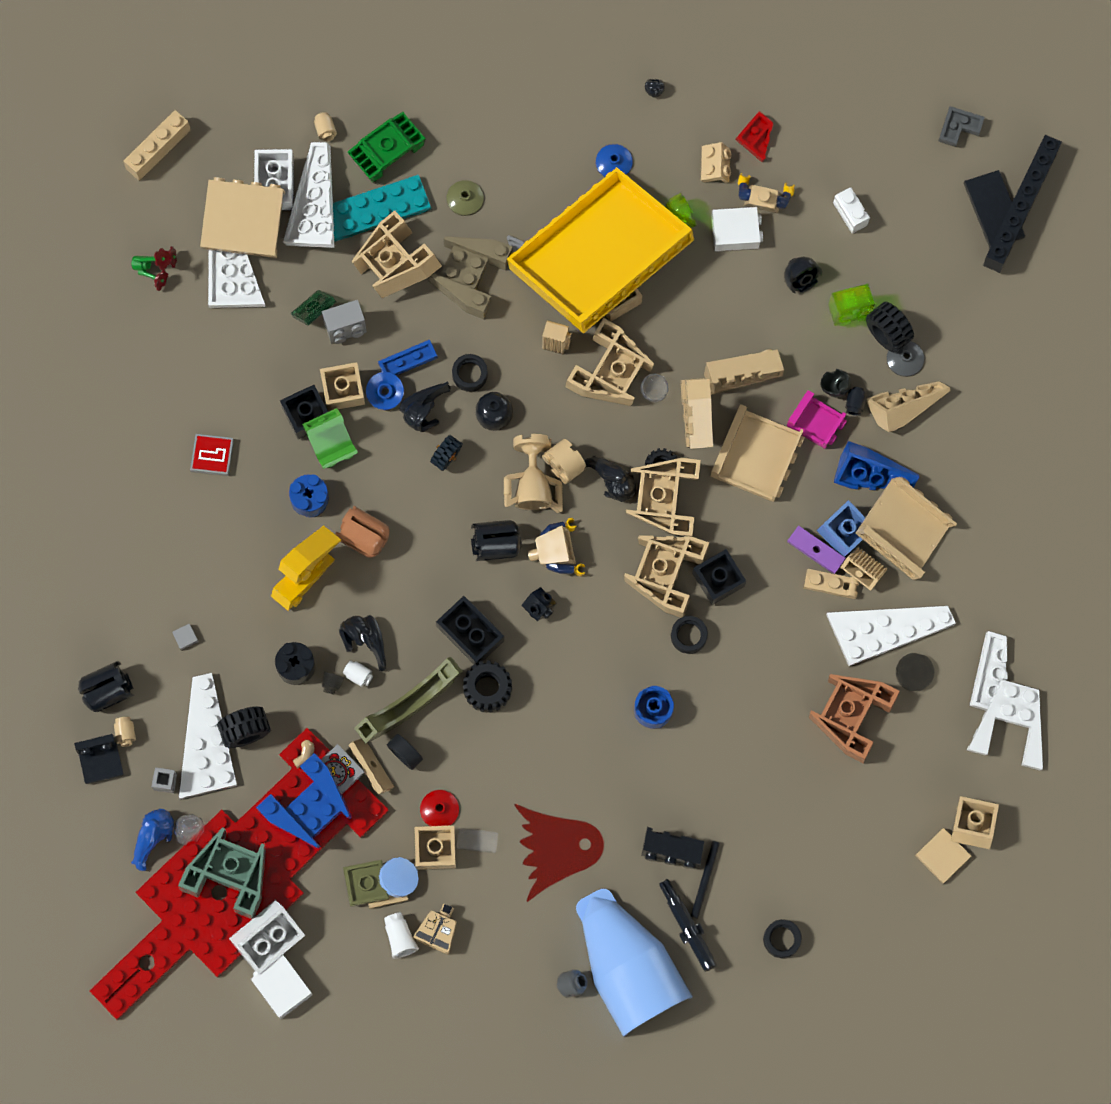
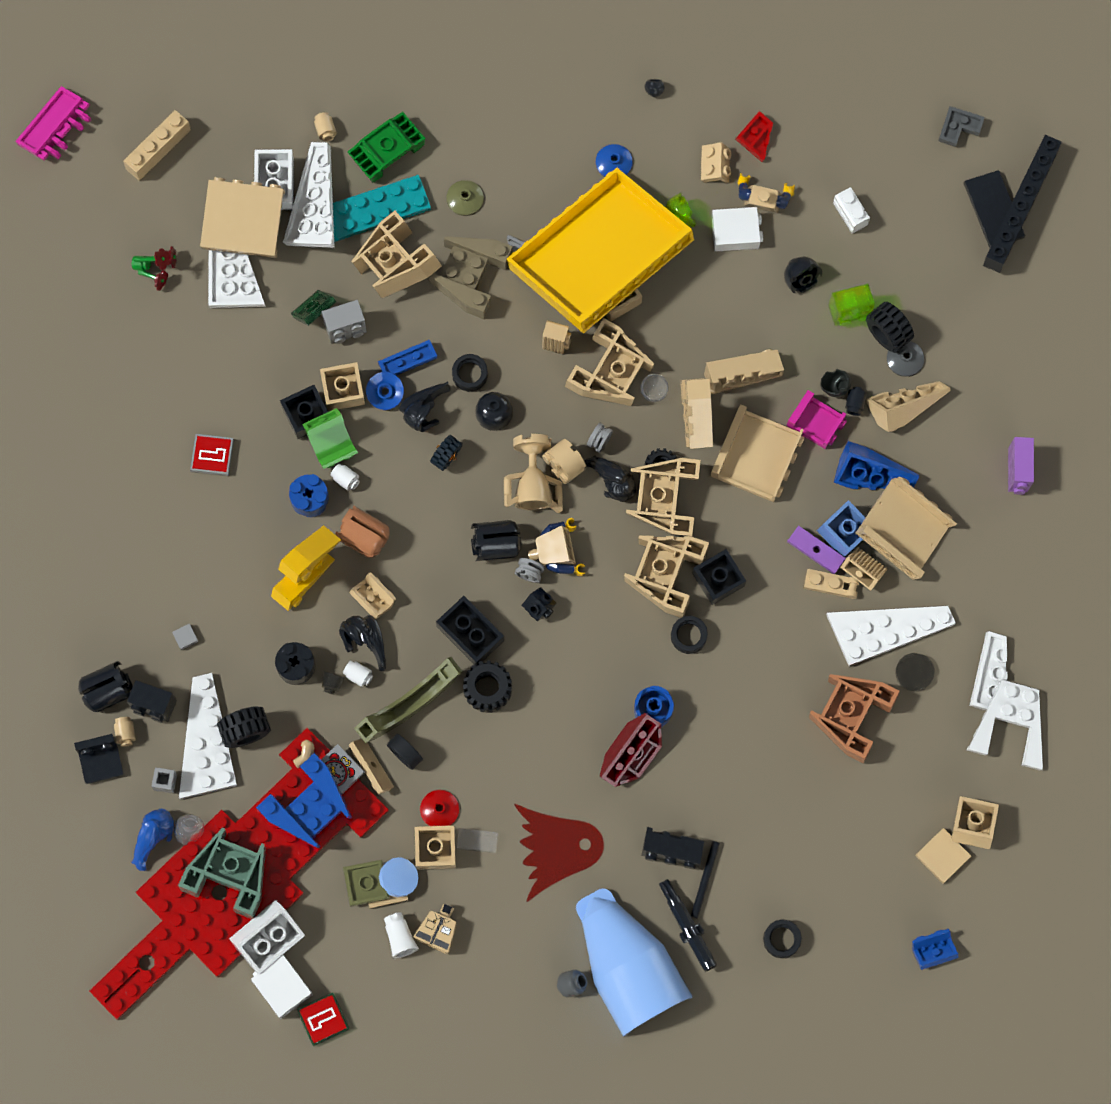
none -> dark pink hinge [15,86,91,161]
none -> black brick [127,680,177,723]
none -> red tile [297,993,350,1046]
none -> white brick [331,464,360,491]
none -> tan bracket [349,572,396,620]
none -> light grey wheel [515,558,545,583]
none -> light grey wheel [587,423,613,453]
none -> dark red wedge [600,713,662,787]
none -> blue bracket [912,929,958,970]
none -> medium lavender brick [1008,437,1034,495]

